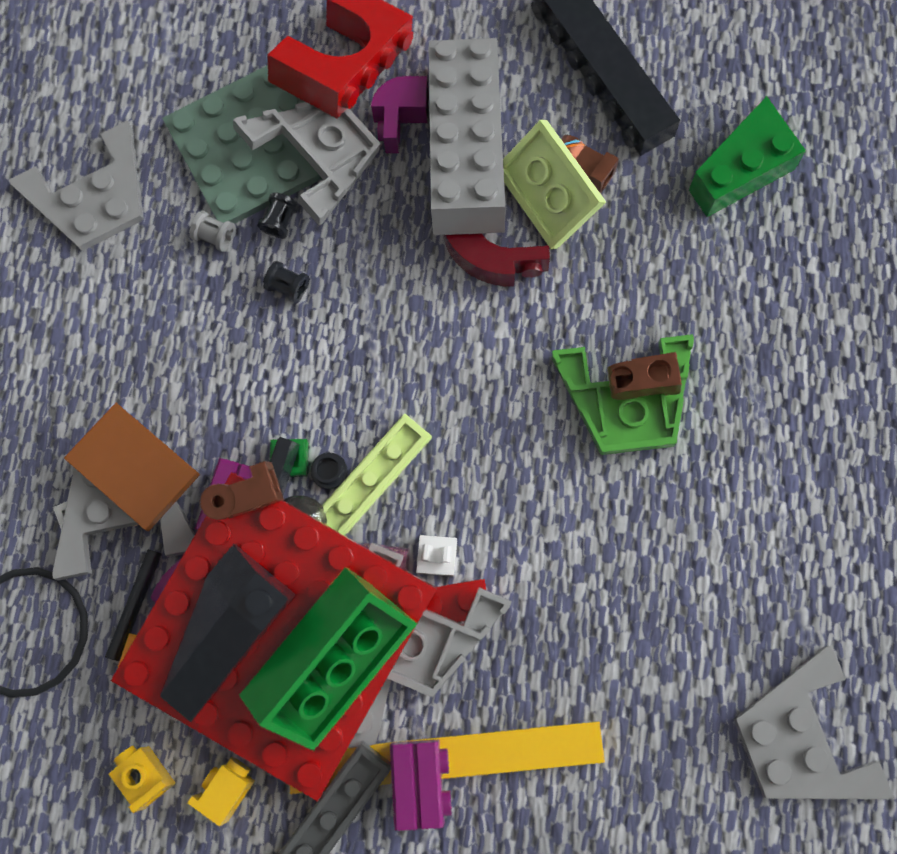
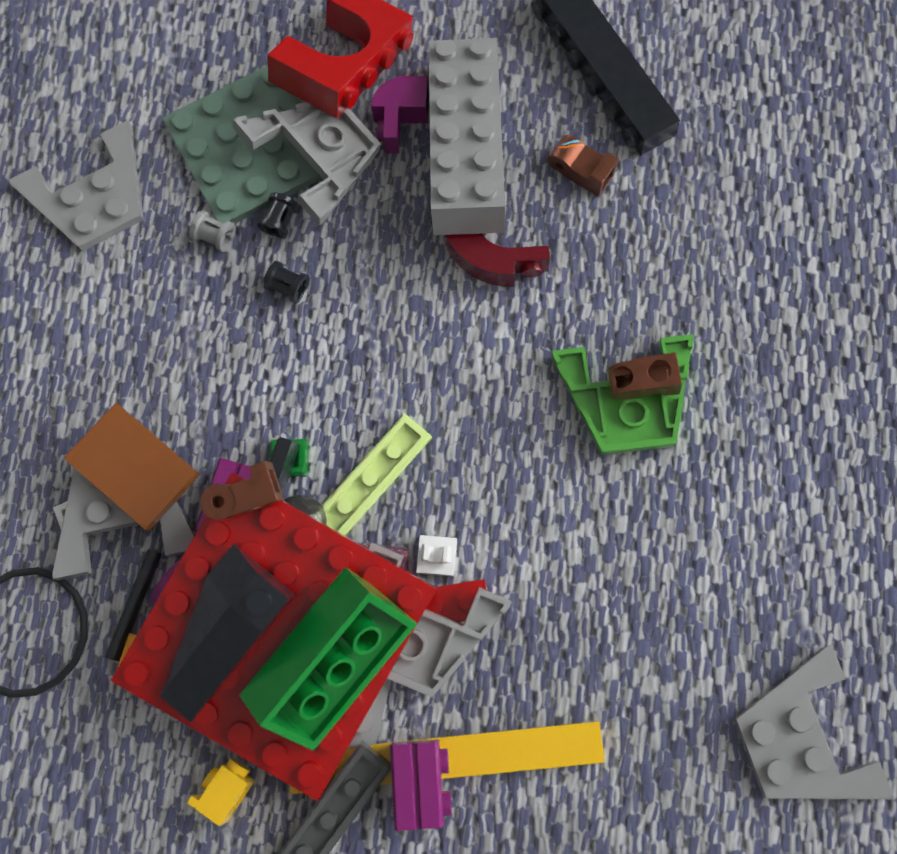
yellow brick [108,746,176,813] -> none
black plate [310,452,348,489] -> none
yellowish green plate [503,120,606,249] -> none
green wedge [689,96,806,217] -> none

